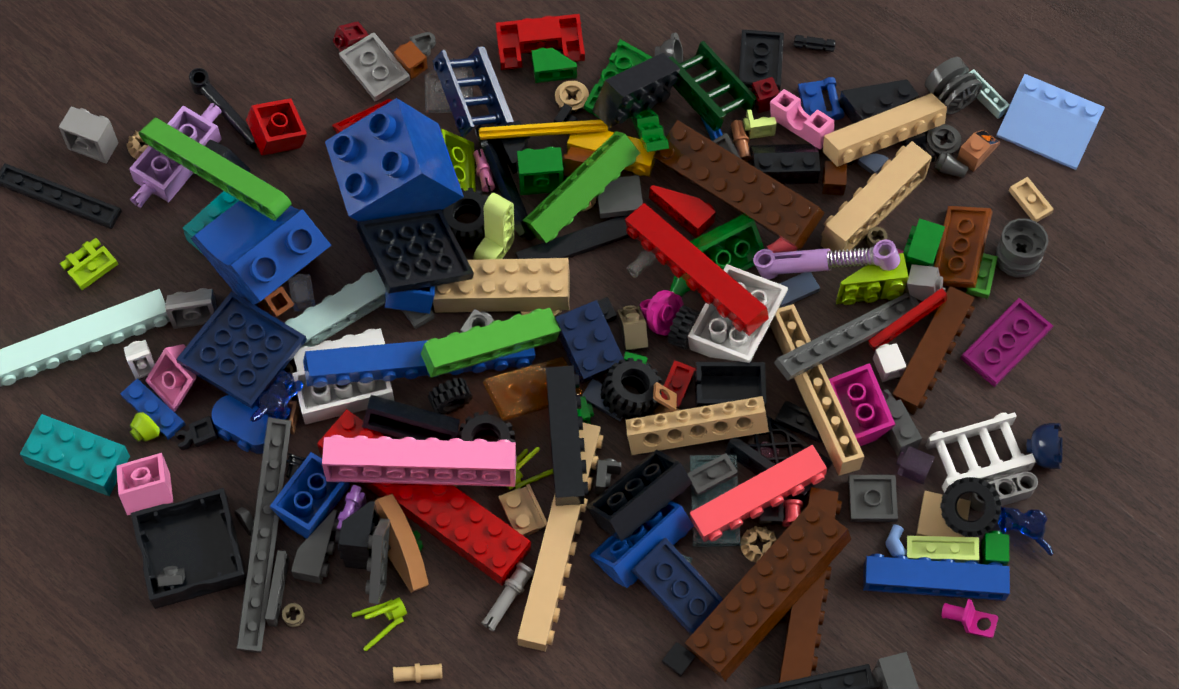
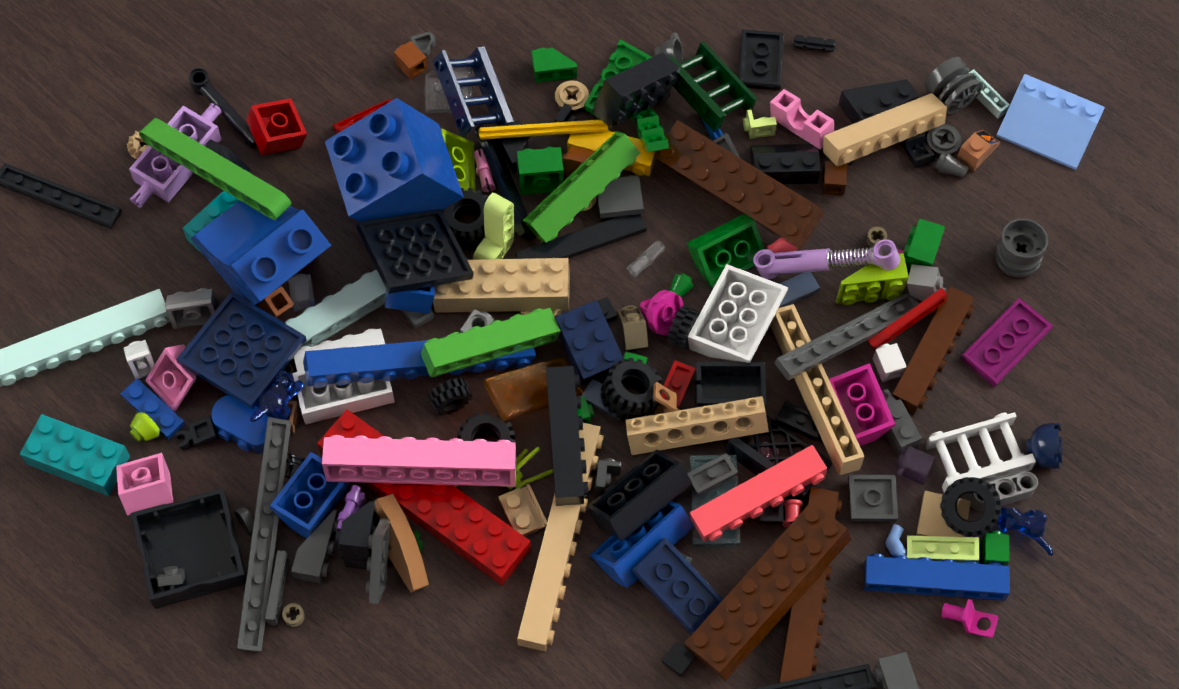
light grey brick [59,106,118,164] -> none
lime plate [59,238,118,290] -> none
dark red bracket [333,21,369,52] -> none
light grey plate [339,32,410,102] -> none
lime plant [352,597,407,651] -> none
black brick [362,395,460,441] -> none
tan pin [393,663,442,683] -> none
light grey pin [481,562,534,631] -> none
red bracket [496,14,585,70] -> none
red brick [625,203,769,336] -> none
red slope [649,185,716,238] -> none
nougat axle [731,120,752,162] -> none
tan gear [740,526,777,563] -> none
dark red brick [751,77,780,113] -> none
blue plate [798,77,845,120] -> none
tan brick [821,141,932,253] -> none
sand blue tile [857,154,889,175] -> none
dark orange tile [934,206,992,288] -> none
bright green plate [966,253,997,299] -> none
tan plate [1009,177,1054,222] -> none

